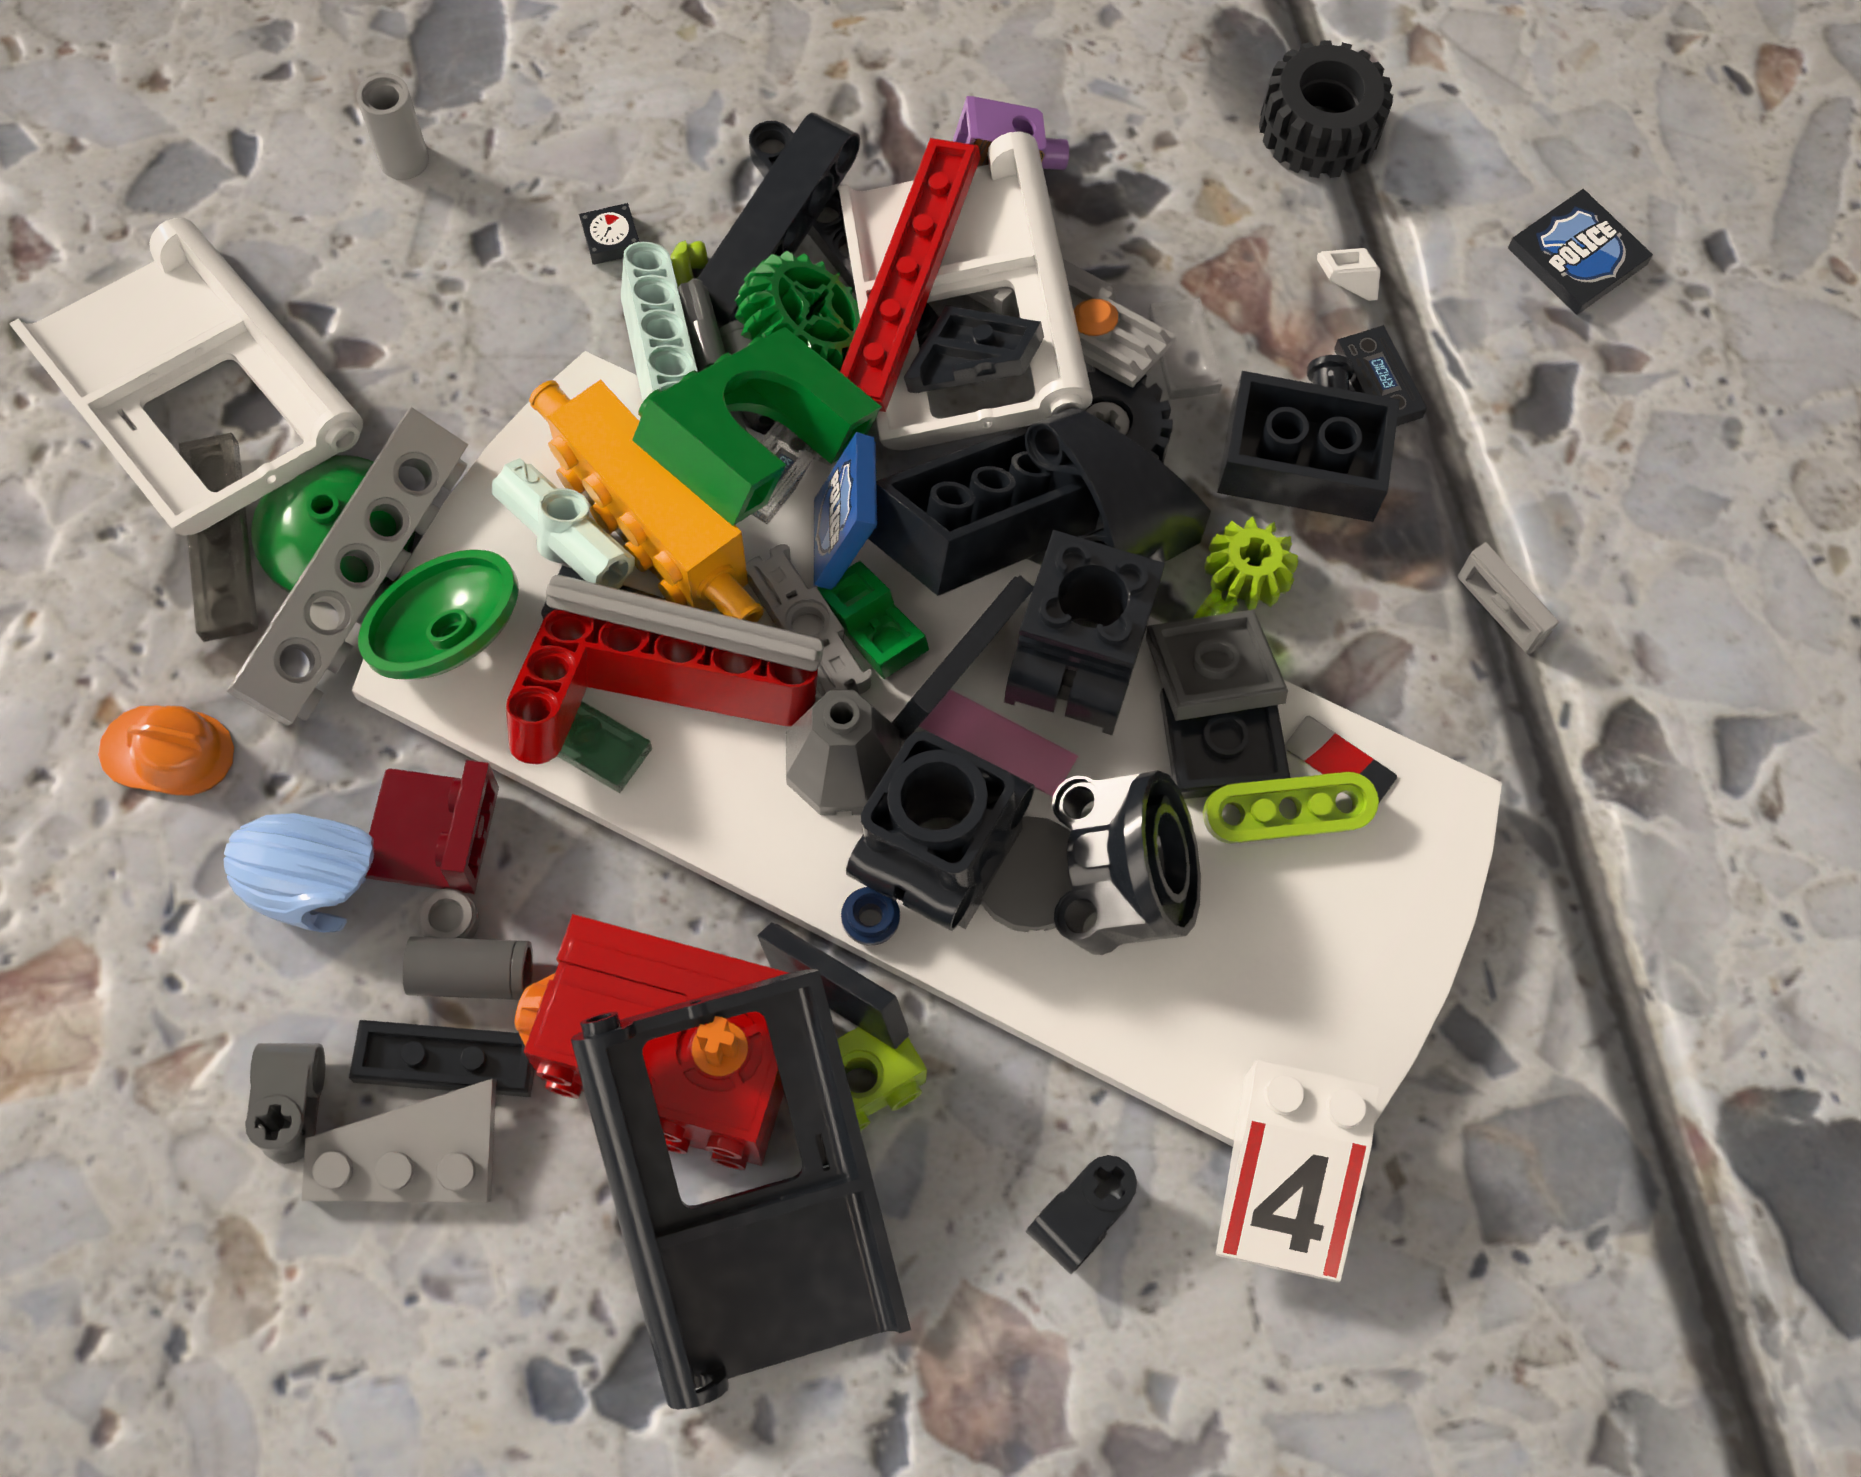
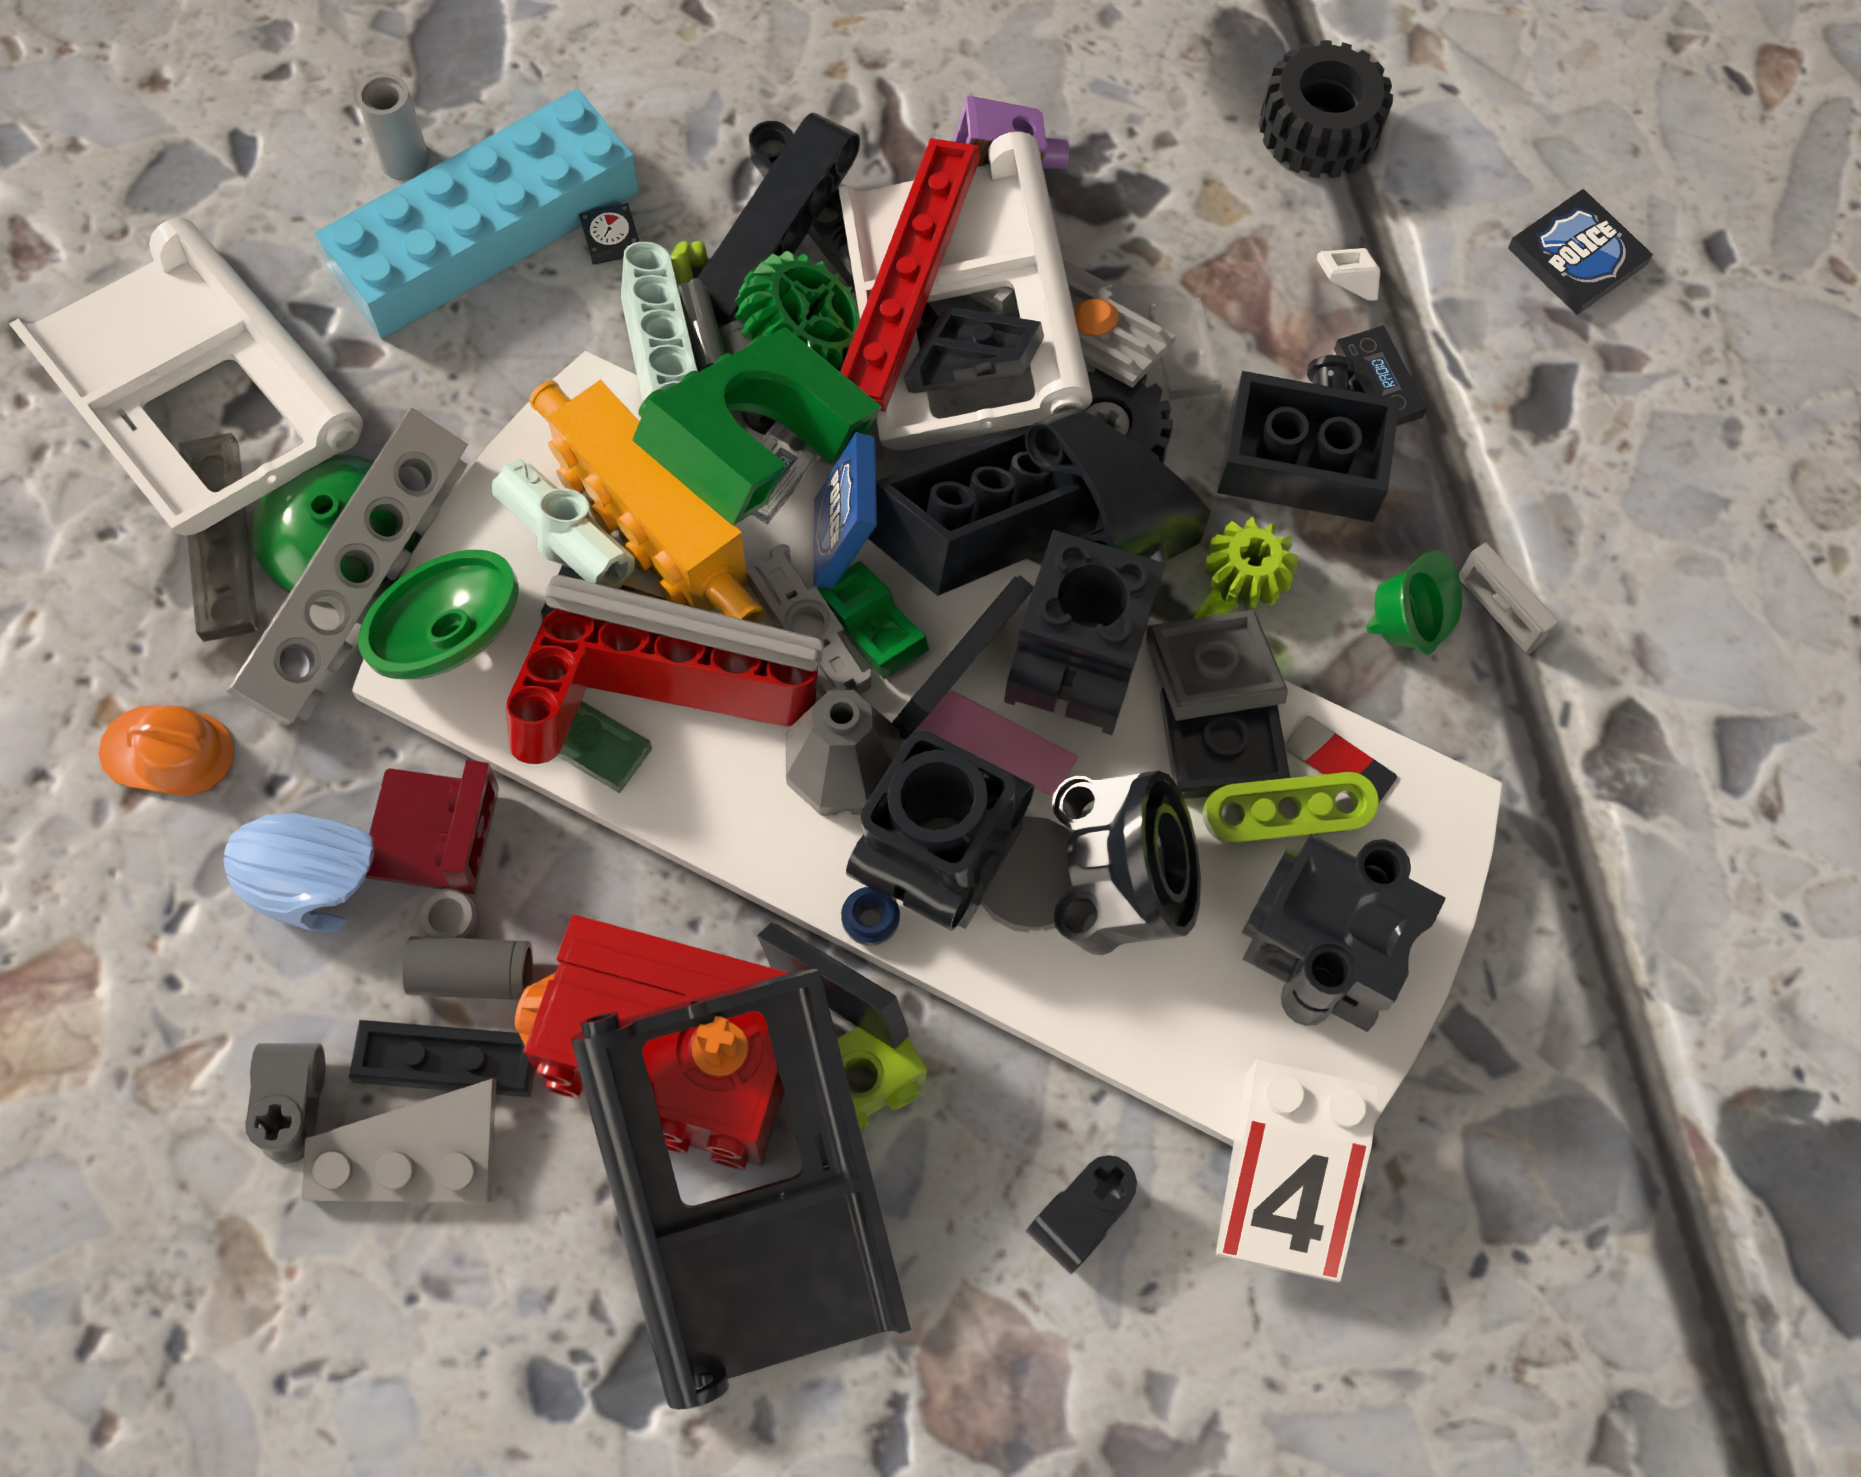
none -> medium azure brick [314,88,640,340]
none -> black piece [1241,833,1446,1032]
none -> green piece [1365,550,1462,656]

